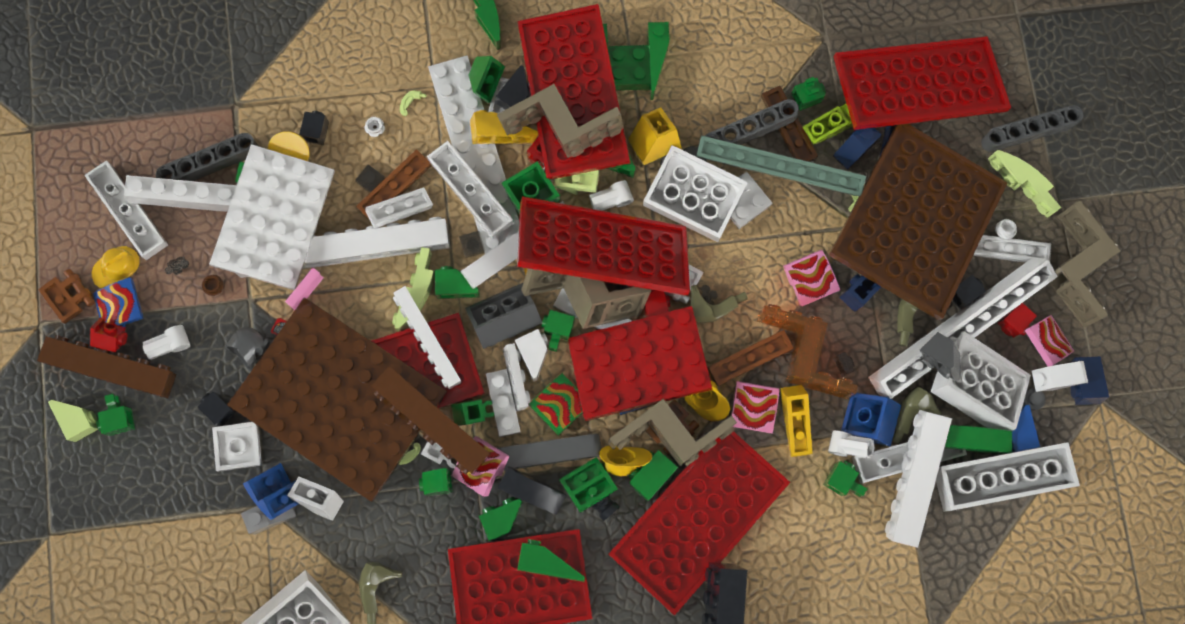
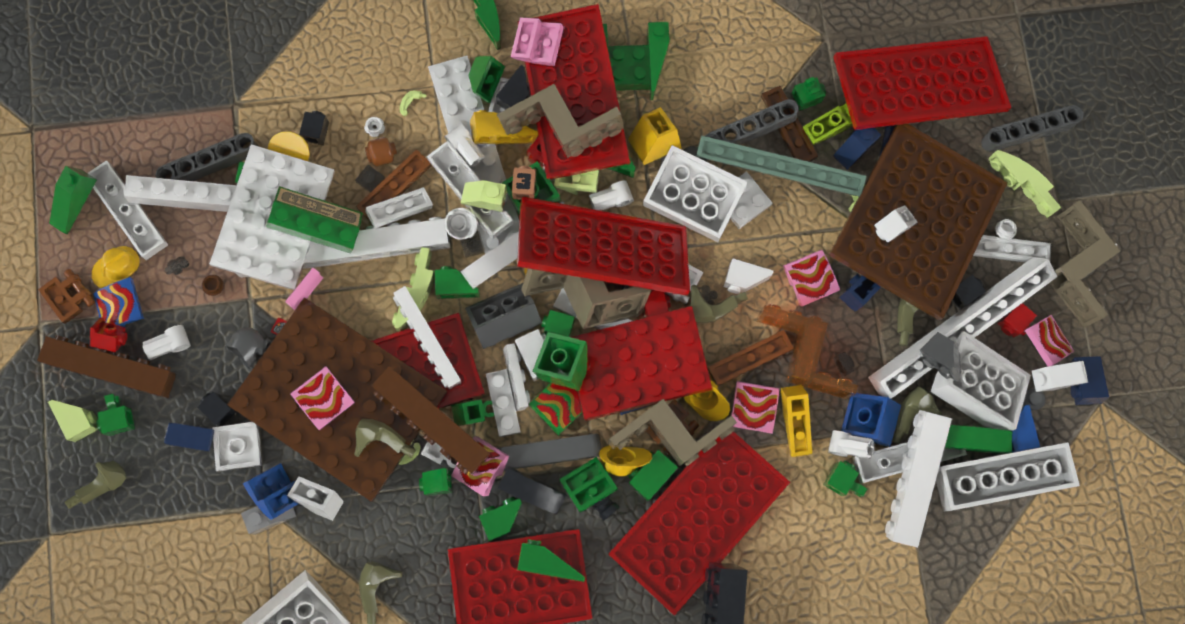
none -> green slope [49,166,97,234]
none -> olive animal [64,460,126,509]
none -> dark blue slope [164,423,215,452]
none -> green slope [266,186,363,254]
none -> slope [290,366,355,430]
none -> olive animal [354,418,416,457]
none -> dark orange head [365,137,397,167]
none -> white piece [445,124,485,168]
none -> white hair [445,208,478,240]
none -> yellowish green slope [461,180,507,212]
none -> bright pink slope [511,18,564,66]
none -> nougat brick [512,166,536,199]
none -> green slope [532,332,587,390]
none -> white slope [723,259,773,294]
none -> white slope [874,205,918,242]

